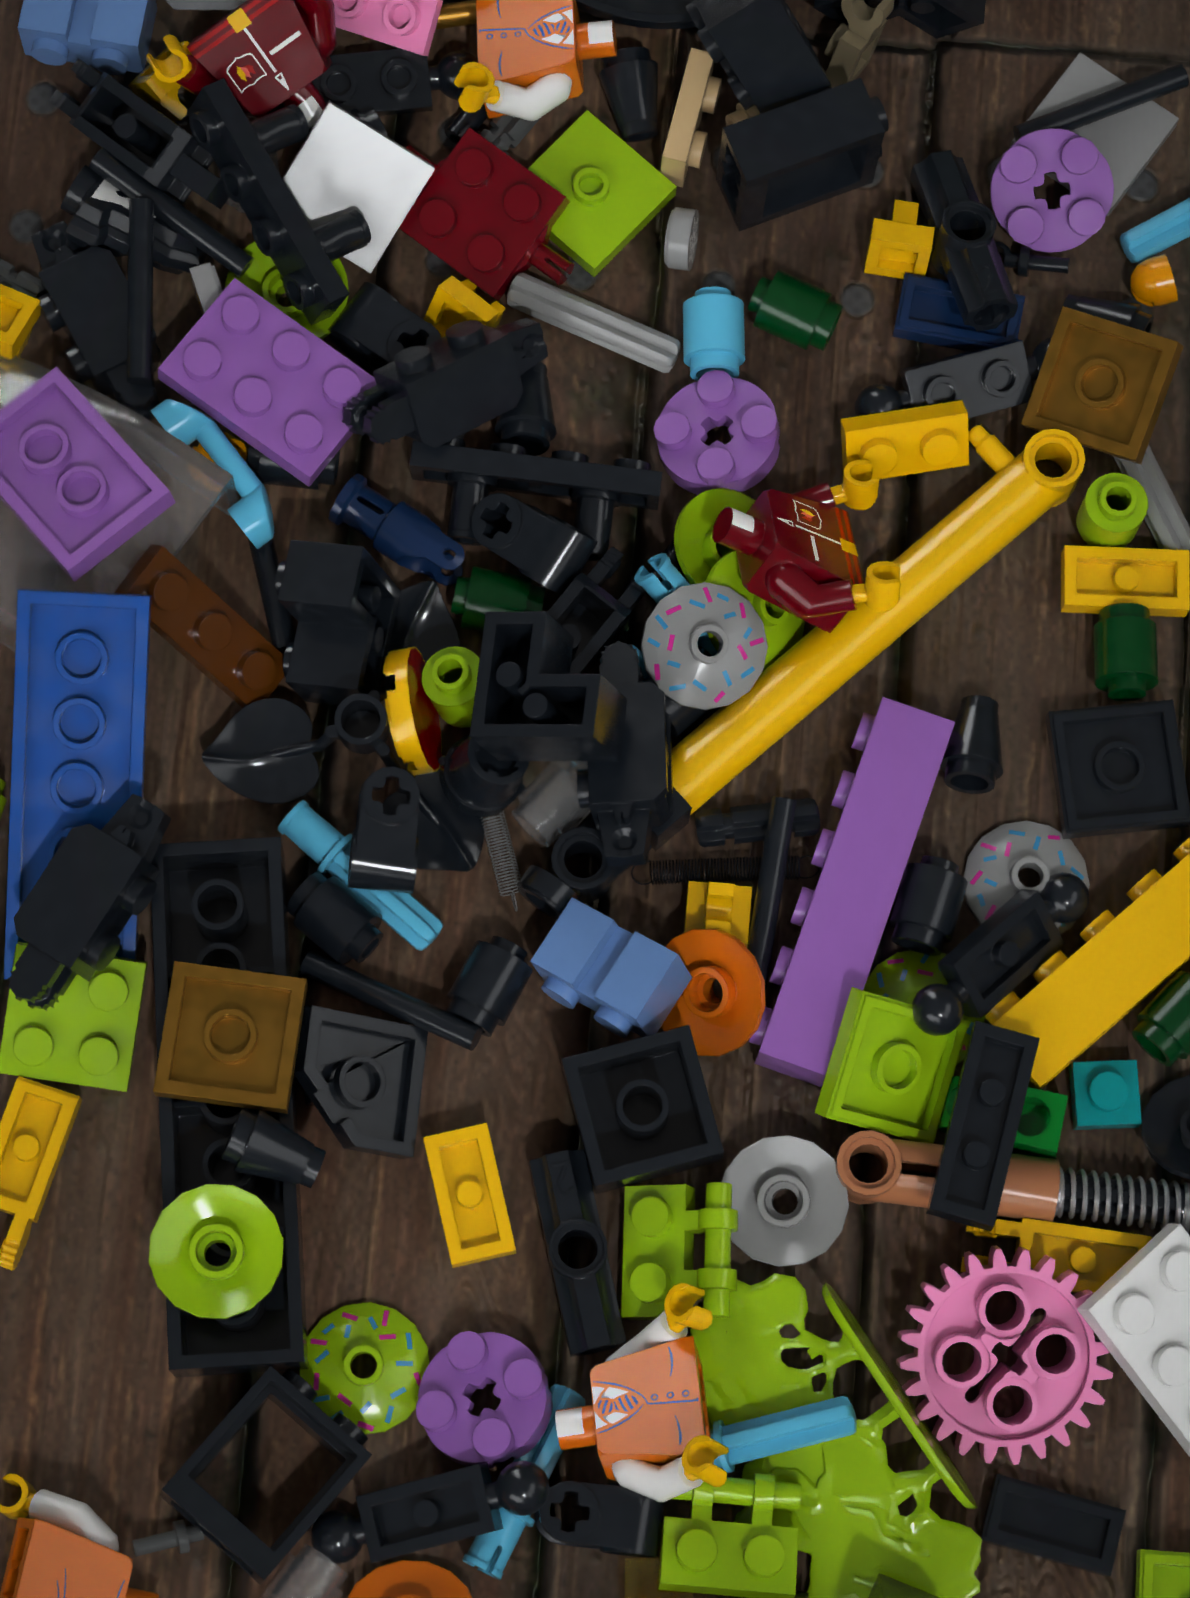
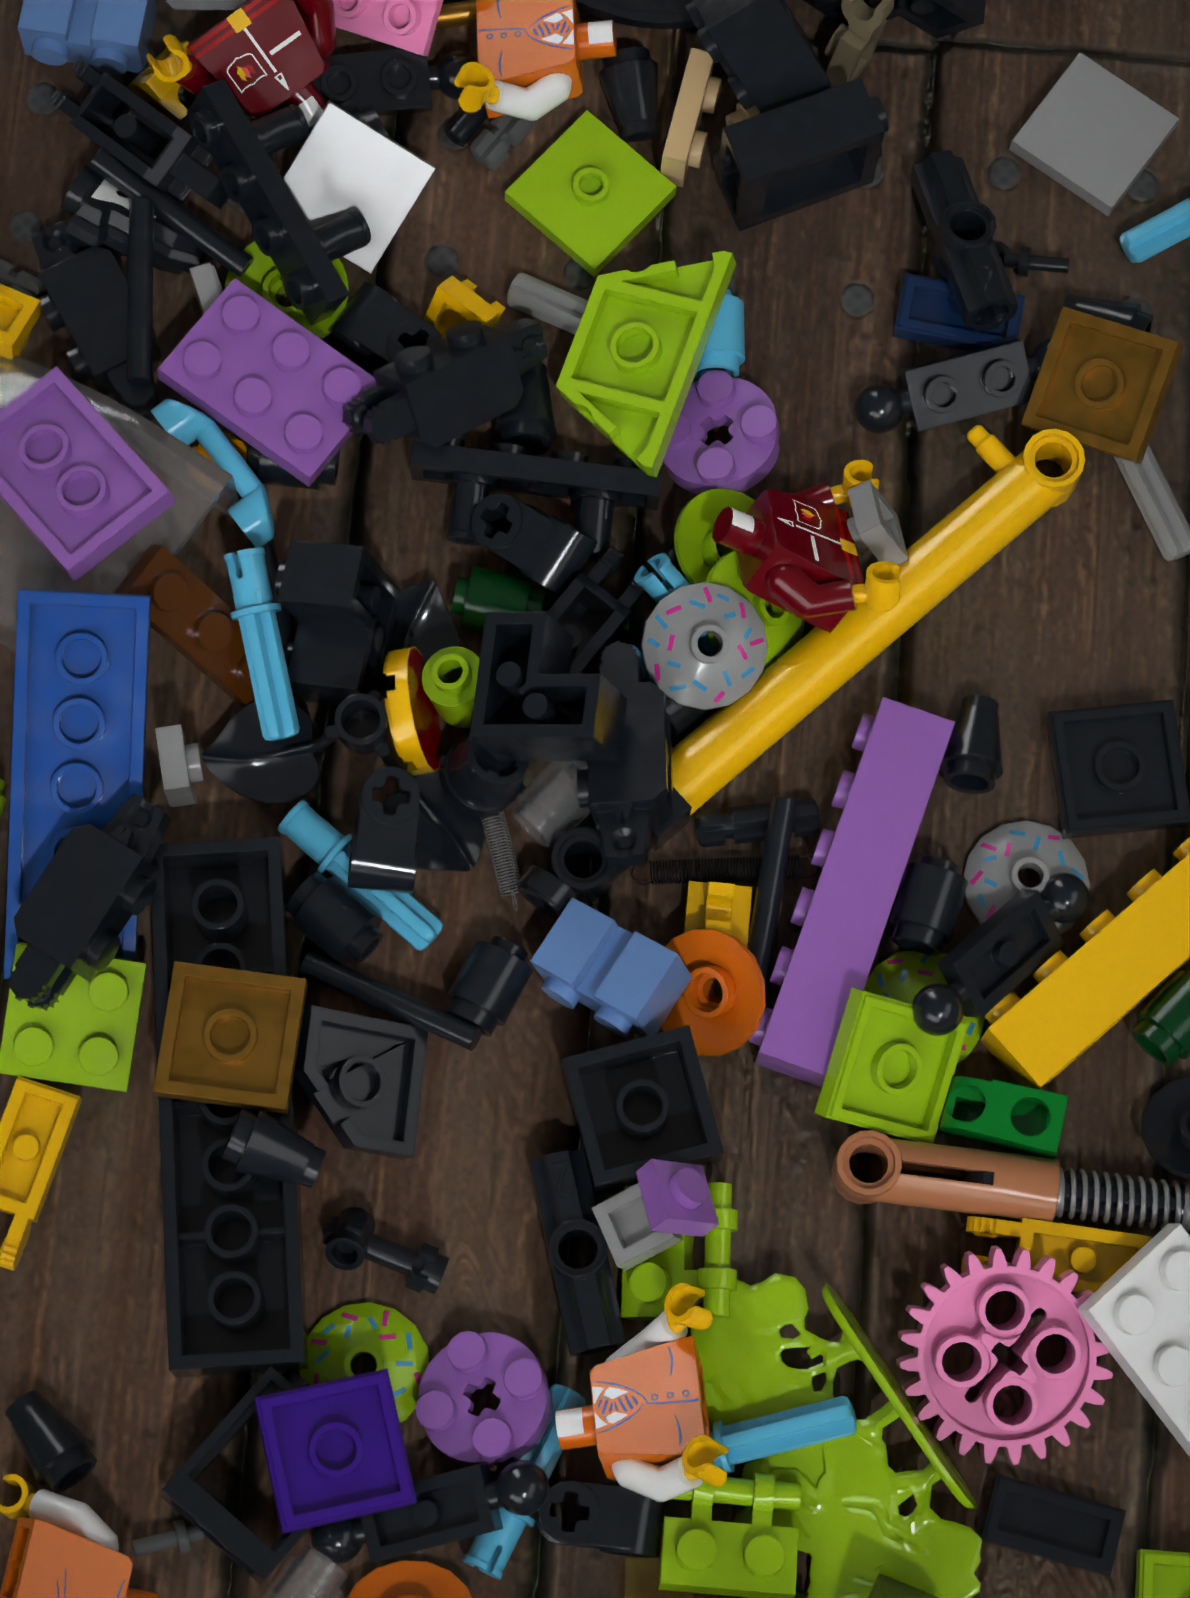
lime dish [149,1184,284,1319] -> none
dark blue piece [328,473,465,586] -> none
dark red plate [399,127,574,301] -> none
yellow plate [423,1123,516,1268] -> none
light grey tile [664,207,699,271] -> none
light grey dish [722,1135,849,1267] -> none
dark green brick [747,270,844,351] -> none
yellow plate [840,400,969,479] -> none
yellow tile [864,199,935,279] -> none
black plate [926,1021,1040,1231] -> none
medium lavender plate [990,128,1114,253] -> none
black bar [1013,64,1189,141] -> none
yellow plate [1061,545,1190,617] -> none
teal plate [1069,1060,1142,1130] -> none
lime brick [1076,473,1148,547] -> none
dark green brick [1093,603,1159,701] -> none
light orange hinge [1130,254,1178,307] -> none
none -> black cone [5,1390,97,1493]
none -> light grey plate [155,724,204,807]
none -> medium azure axle [223,547,300,741]
none -> dark purple tile [254,1369,417,1535]
none -> black bar [322,1207,449,1294]
none -> lime wing [556,251,736,478]
none -> light grey plate [592,1183,683,1270]
none -> medium lavender plate [636,1159,719,1237]
none -> light grey plate [847,479,909,565]

